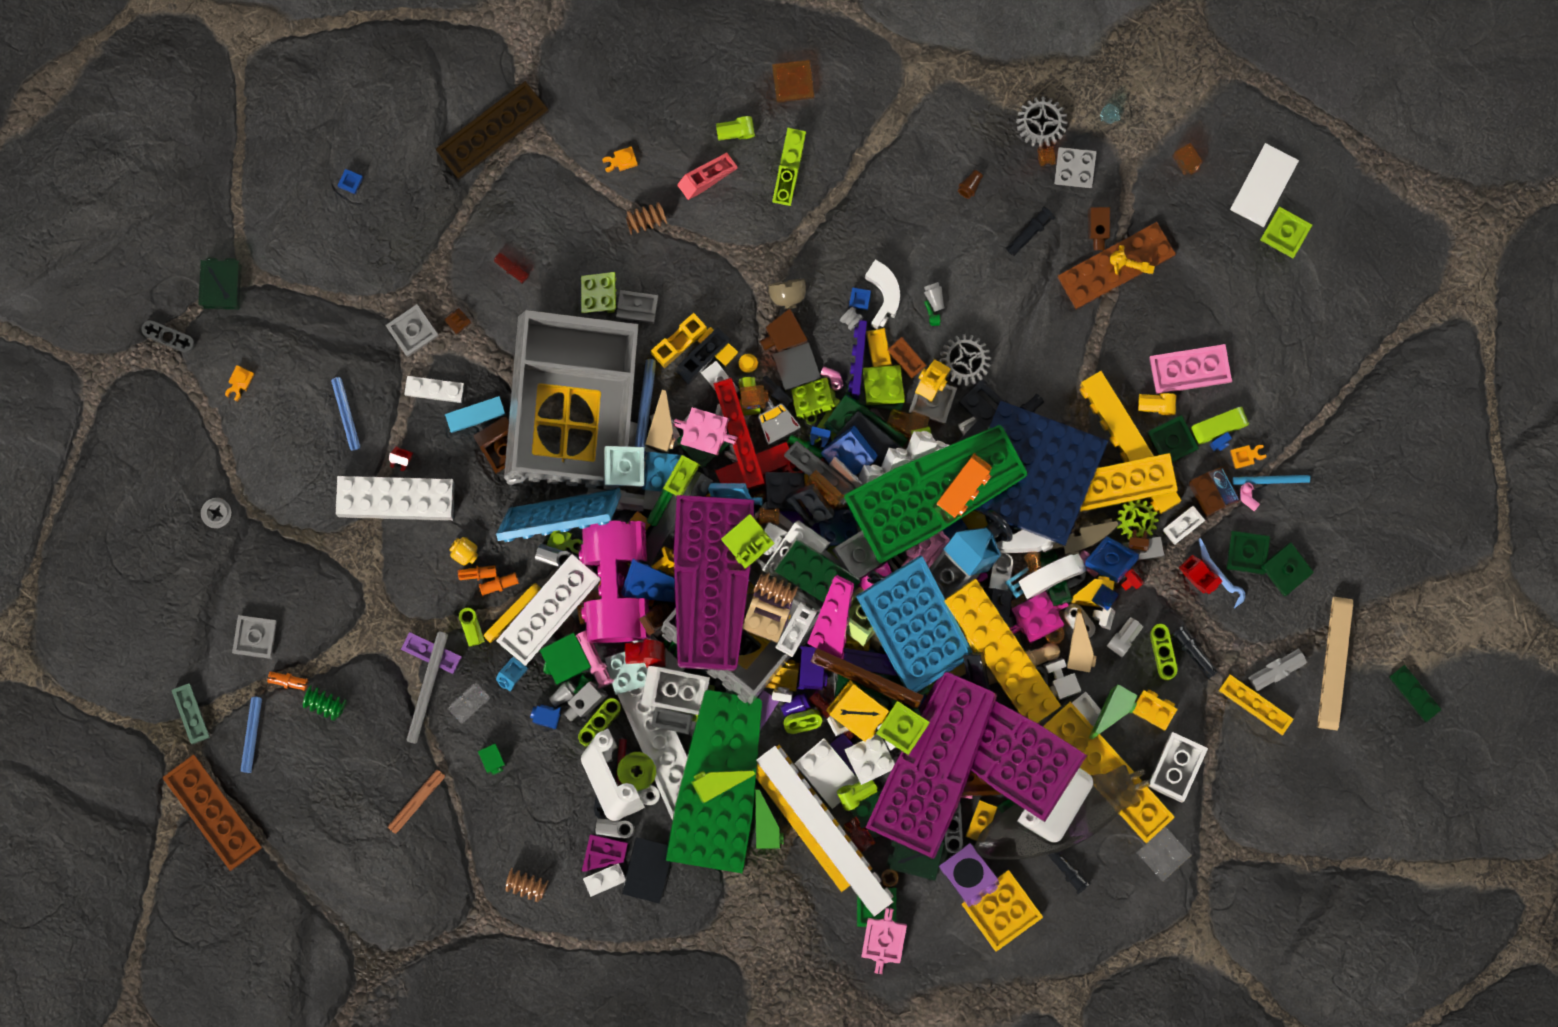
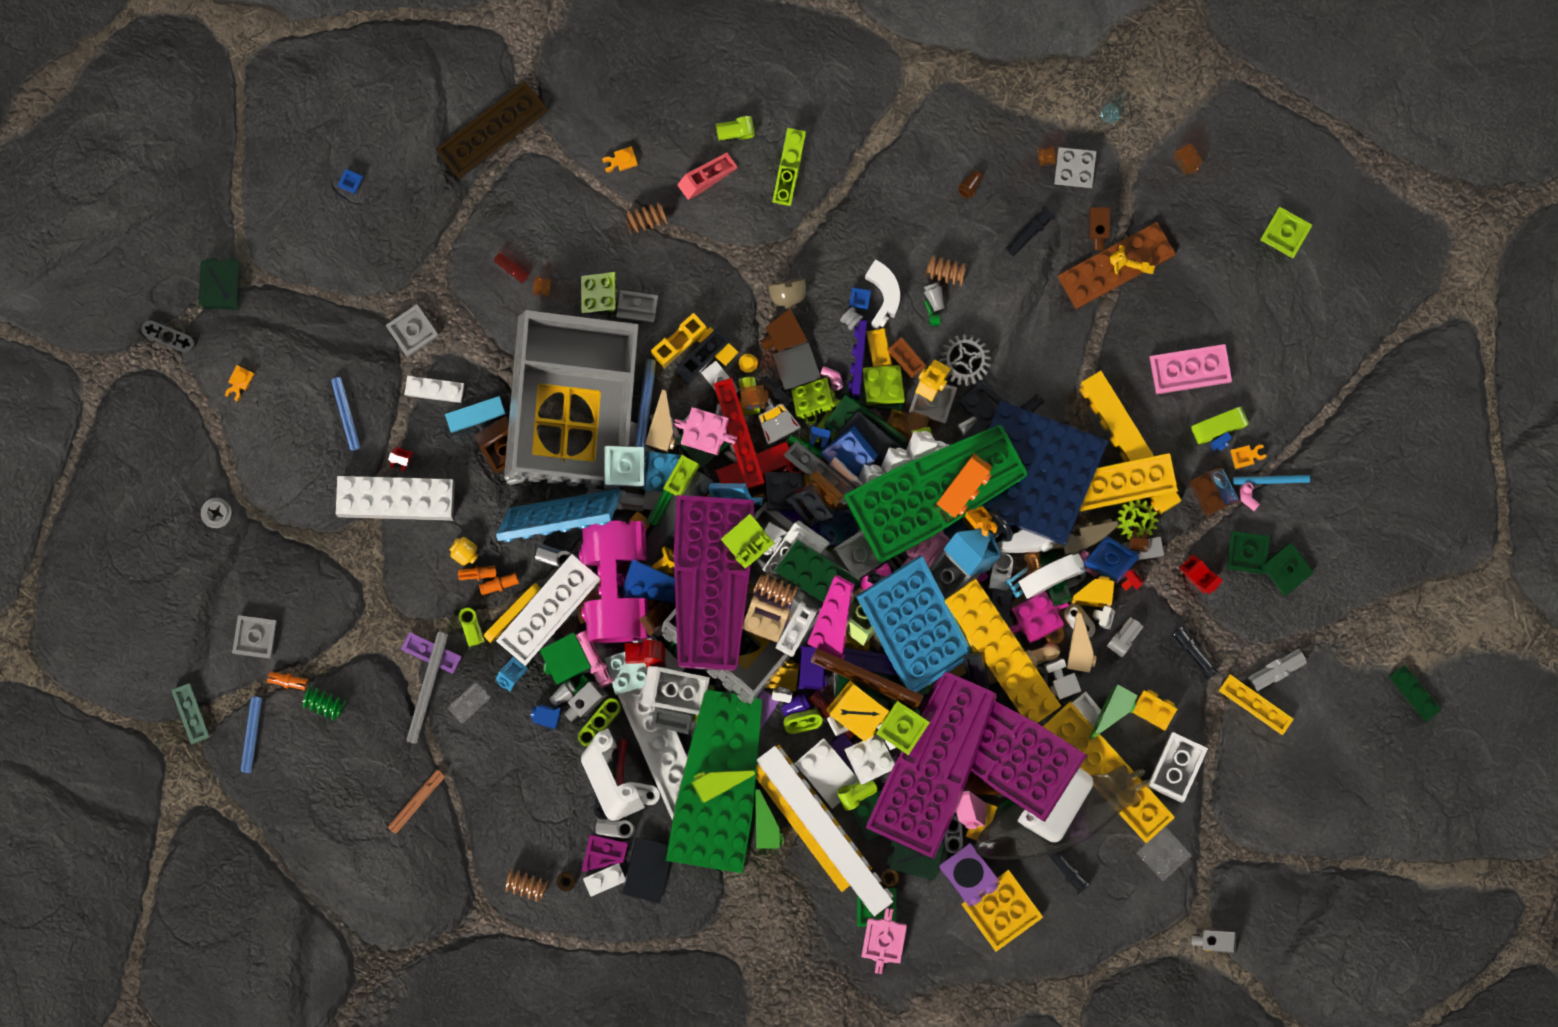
dark orange plate [162,754,262,871] -> none
reddish brown tile [444,308,471,335] -> none
green brick [478,744,506,775] -> none
lime plate [547,530,583,554] -> none
lime plate [617,752,656,791] -> none
clear orange bush [759,508,780,525] -> none
clear orange plate [772,60,814,103] -> none
clear red plate [844,817,876,853] -> none
light grey gear [1016,97,1068,148] -> none
clear blue plate [1091,584,1119,611] -> none
yellow piece [1138,393,1176,415] -> none
dark green plate [1147,415,1199,463] -> none
lime beam [1150,624,1177,680] -> none
white plate [1163,506,1205,545] -> none
light blue piece [1199,538,1245,608] -> none
white tile [1230,143,1299,227] -> none
tan beam [1318,597,1353,731] -> none
none -> clear orange wheel [533,276,552,298]
none -> dark brown plate [557,872,576,891]
none -> medium nougat piece [925,255,966,287]
none -> bright pink slope [956,791,987,829]
none -> light orange plate [965,506,997,537]
none -> light grey torso [1192,930,1237,953]

